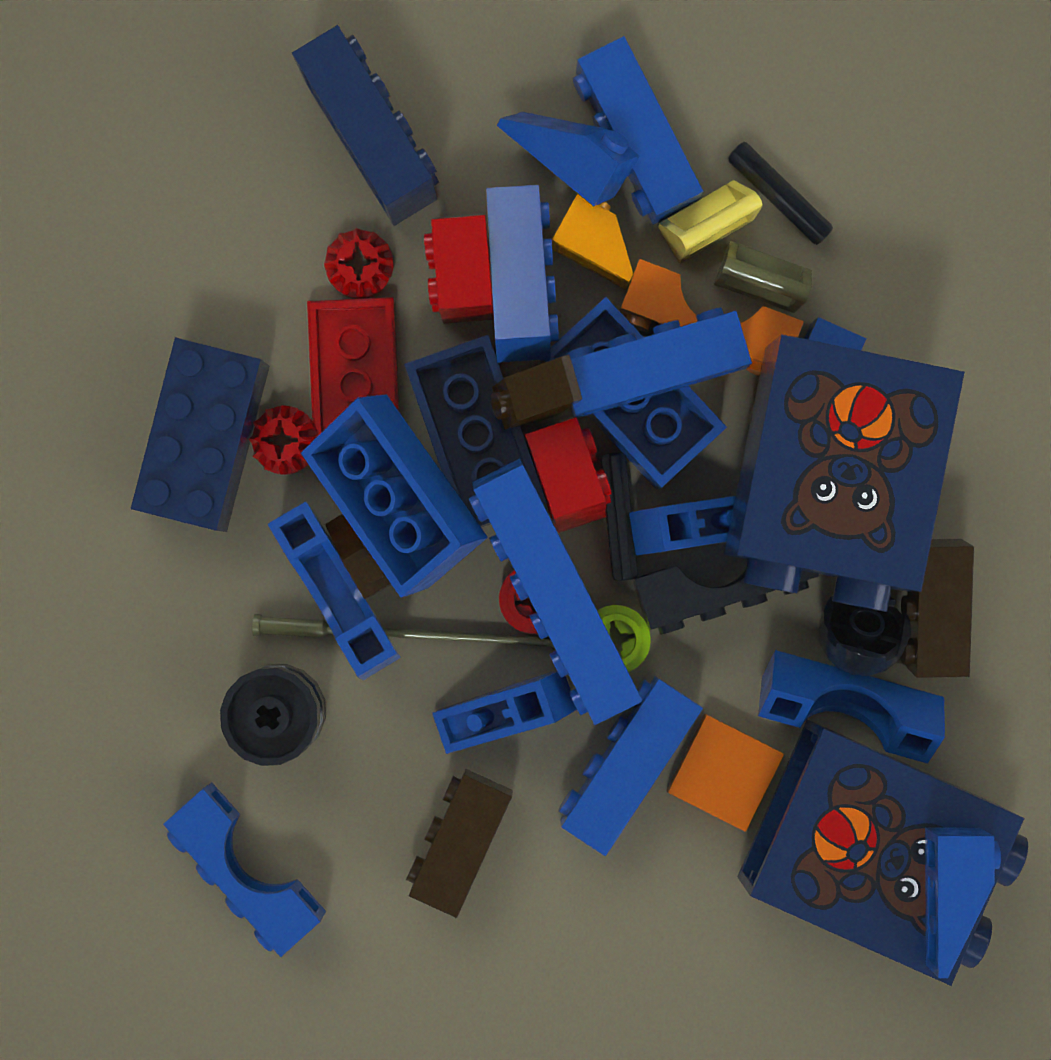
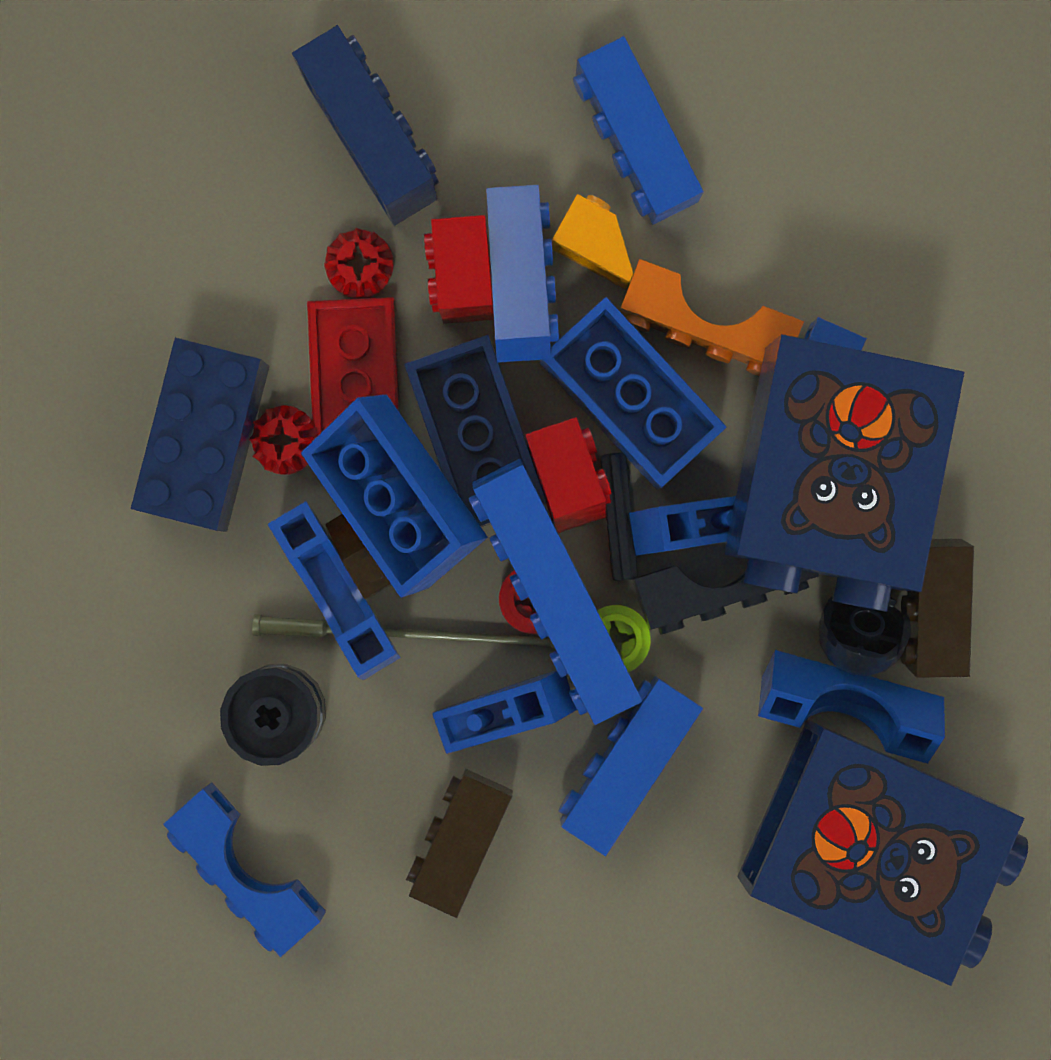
dark brown slope [491,355,583,430] -> none
blue slope [497,112,639,206] -> none
blue brick [566,308,752,418] -> none
light yellow tile [658,180,763,264] -> none
orange tile [666,714,784,832] -> none
olive tile [714,241,812,313] -> none
black axle [728,142,833,245] -> none
blue slope [925,828,1001,978] -> none

